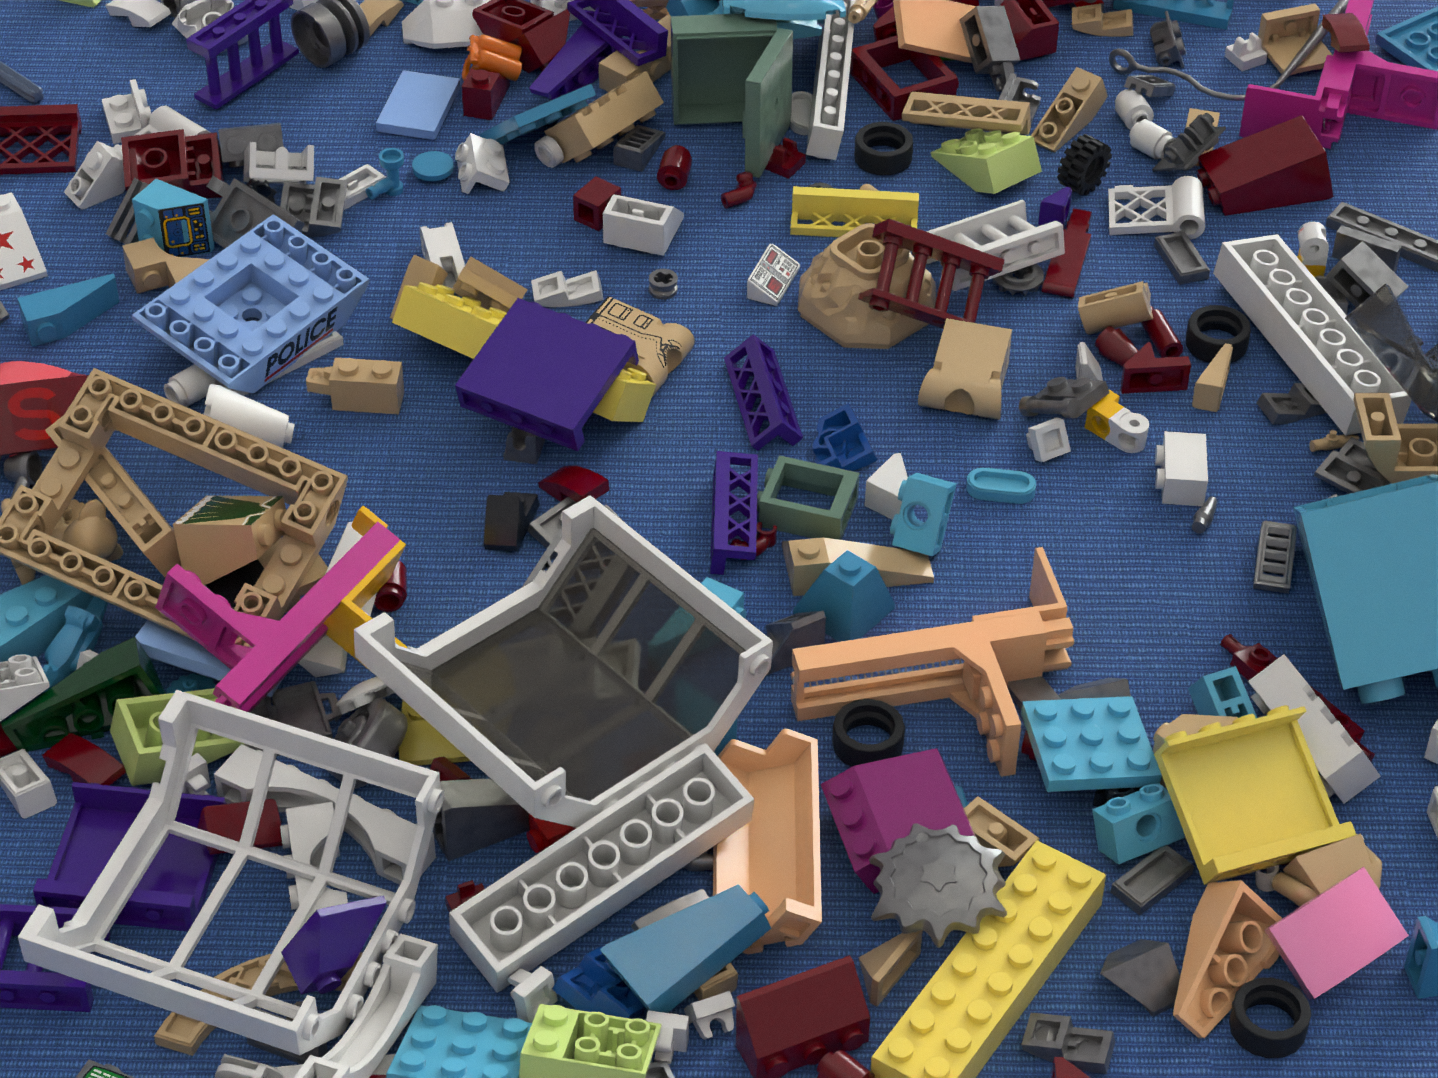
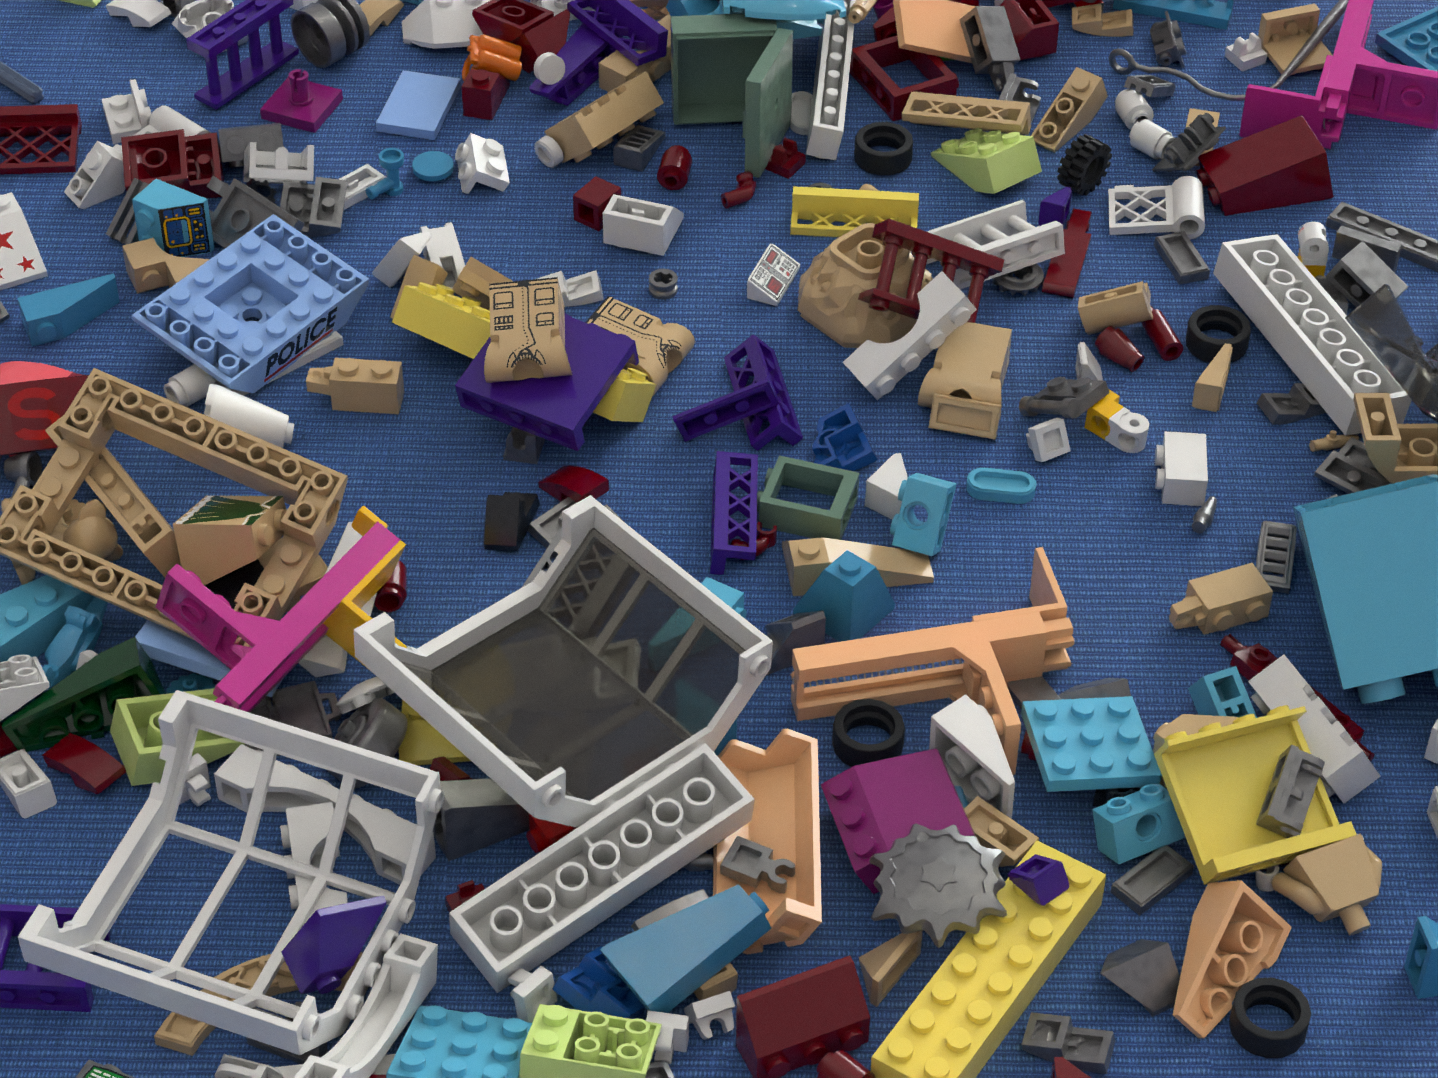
dark purple panel [33,782,226,932] -> none
dark red slope [197,799,283,855] -> none
dark azure plate [479,84,596,145] -> none
dark red slope [1120,342,1191,394] -> none
bright pink slope [1264,867,1409,1000] -> none
dark red slope [1322,13,1370,52] -> none
none -> magenta tile [260,69,343,133]
none -> white slope [372,231,431,287]
none -> tan piece [484,277,572,383]
none -> white tile [534,52,565,85]
none -> dark purple slope [672,378,779,442]
none -> flat silver plate [720,836,795,893]
none -> white arch [843,271,977,400]
none -> tan tile [928,393,1002,439]
none -> white slope [929,694,1015,819]
none -> dark purple slope [1008,854,1069,906]
none -> tan hinge [1169,563,1273,635]
none -> flat silver hinge [1256,745,1325,838]

